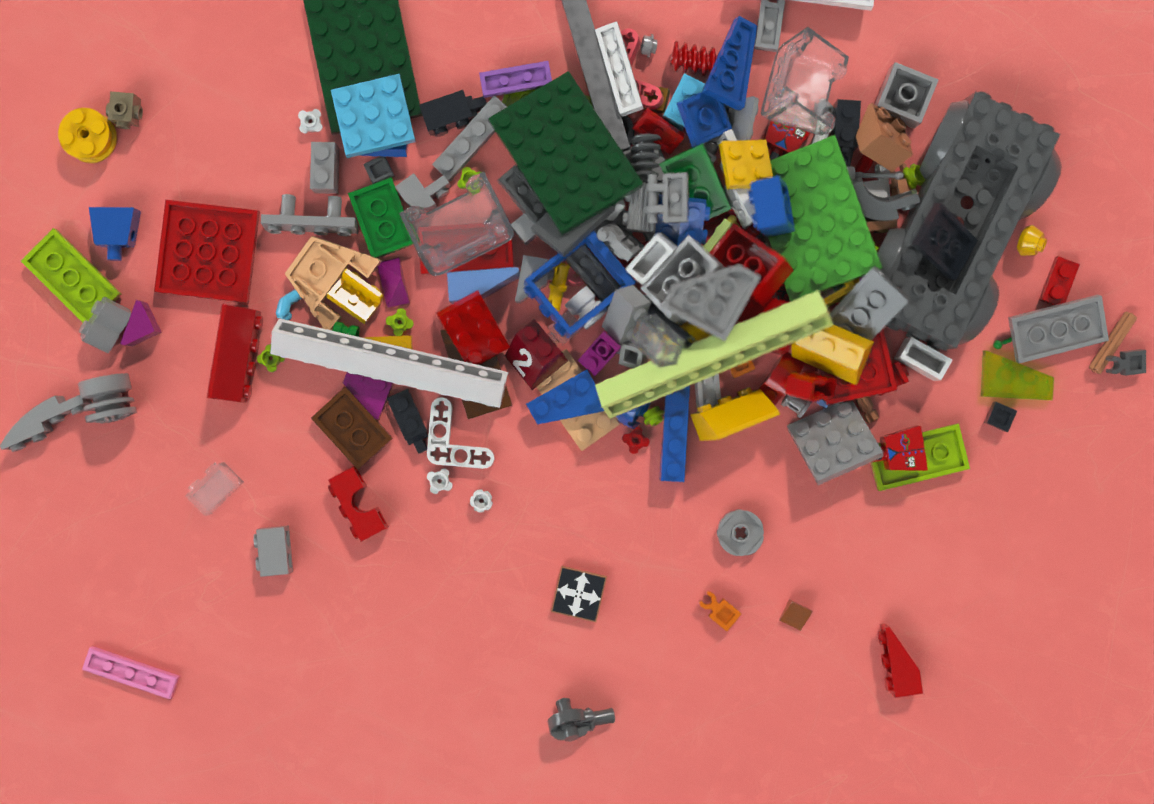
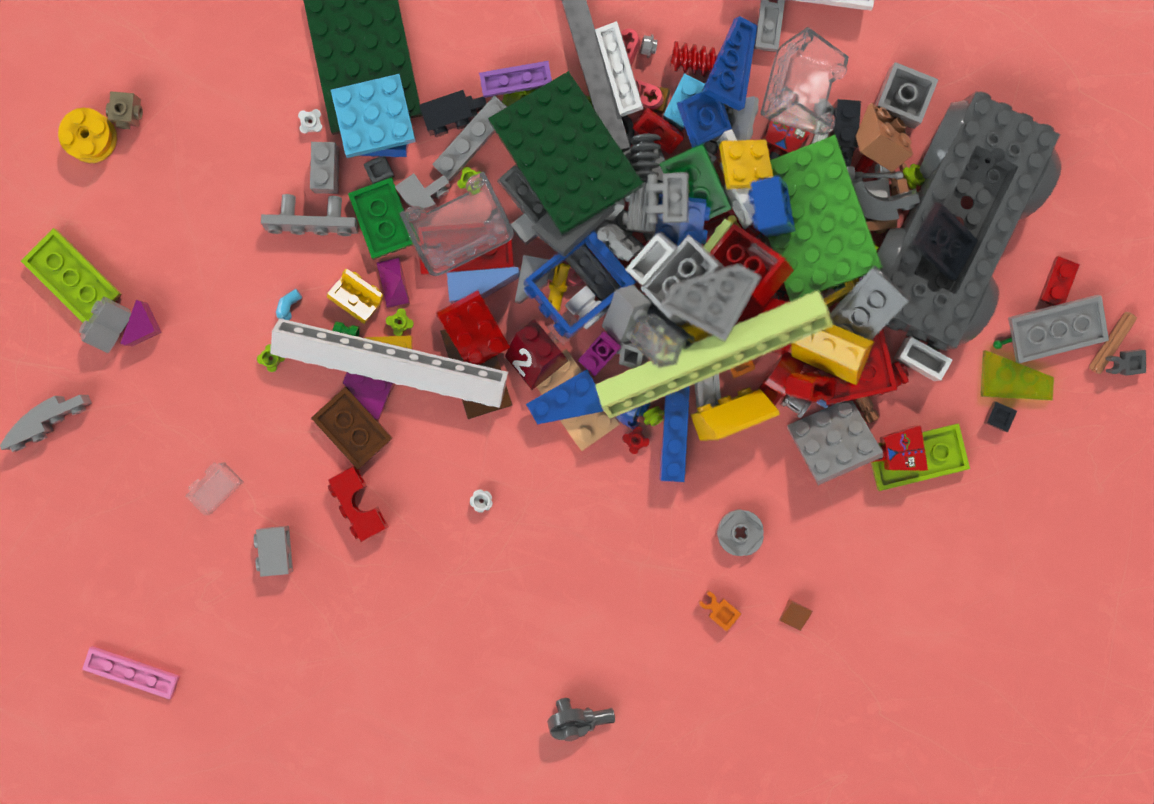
light grey wheel [78,373,137,424] -> none
blue torso [89,207,141,261] -> none
red plate [154,199,260,303] -> none
red slope [207,304,263,403] -> none
light nougat wing [285,236,382,331] -> none
black hinge [387,389,428,454] -> none
white beam [427,397,495,469] -> none
white plate [427,468,453,494] -> none
black tile [551,566,607,622] -> none
red slope [878,624,923,698] -> none
yellow cone [1017,225,1047,256] -> none

